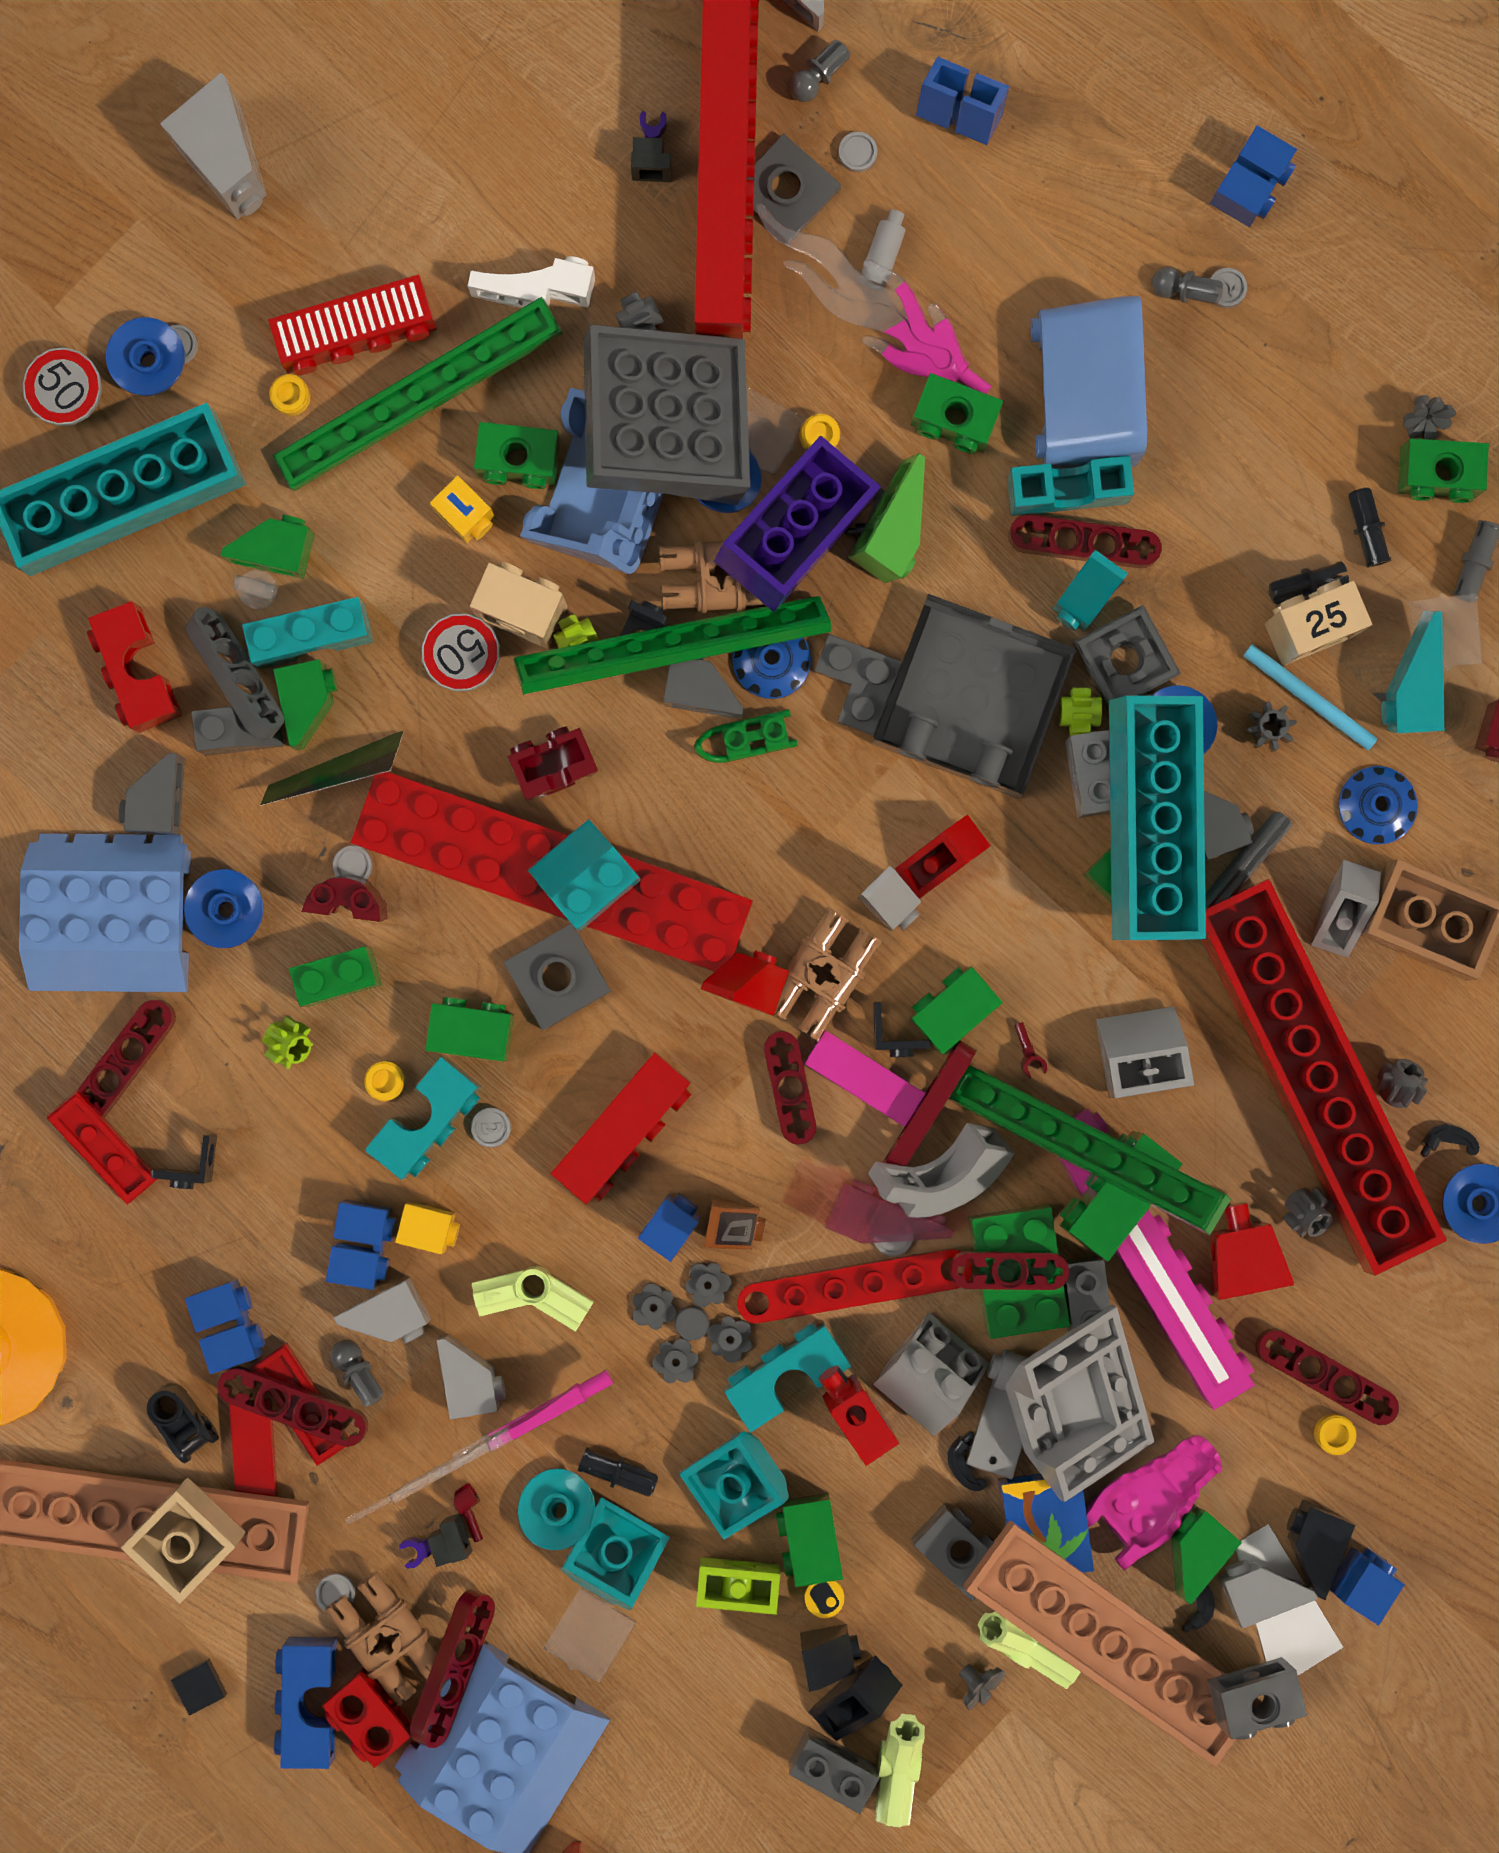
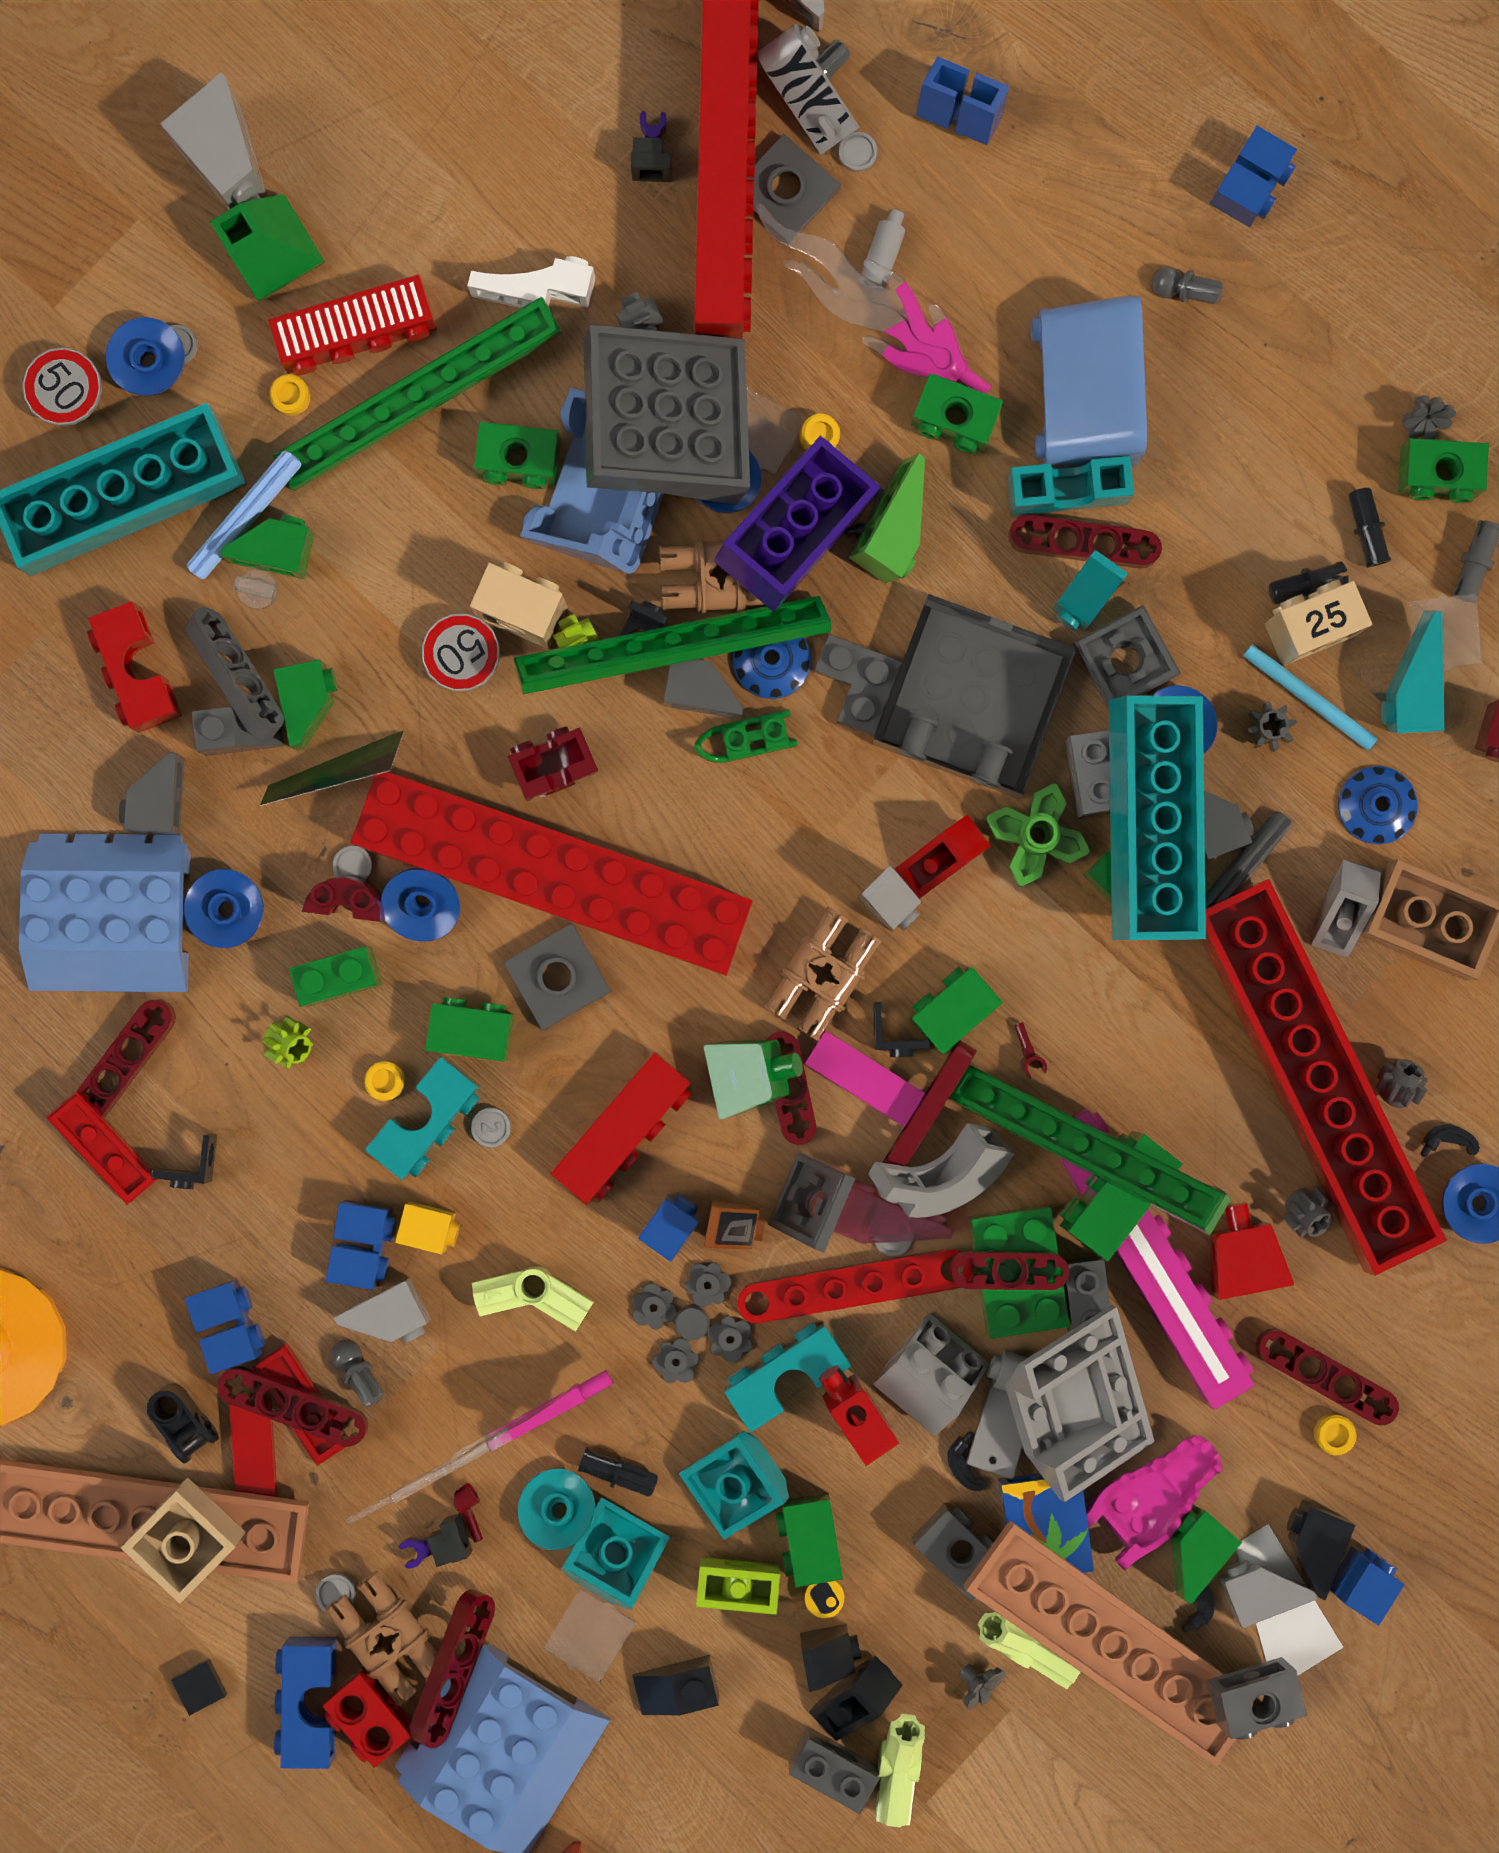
teal arch [242,597,374,669] -> none
yellow brick [430,475,495,543] -> none
light grey slope [437,1334,506,1420] -> none
teal slope [528,819,641,932] -> none
red slope [701,950,789,1016] -> none
lime gear [1059,687,1102,736] -> none
light grey slope [1095,1006,1194,1098] -> none
light grey piece [1210,268,1247,308] -> none
none -> light blue axle [187,450,301,579]
none -> green slope [209,194,325,302]
none -> blue dish [381,868,460,942]
none -> black slope [632,1655,719,1716]
none -> torso [704,1040,803,1120]
none -> light grey door [758,24,859,154]
none -> dark grey piece [768,1152,856,1252]
none -> bright green plant [985,783,1090,887]

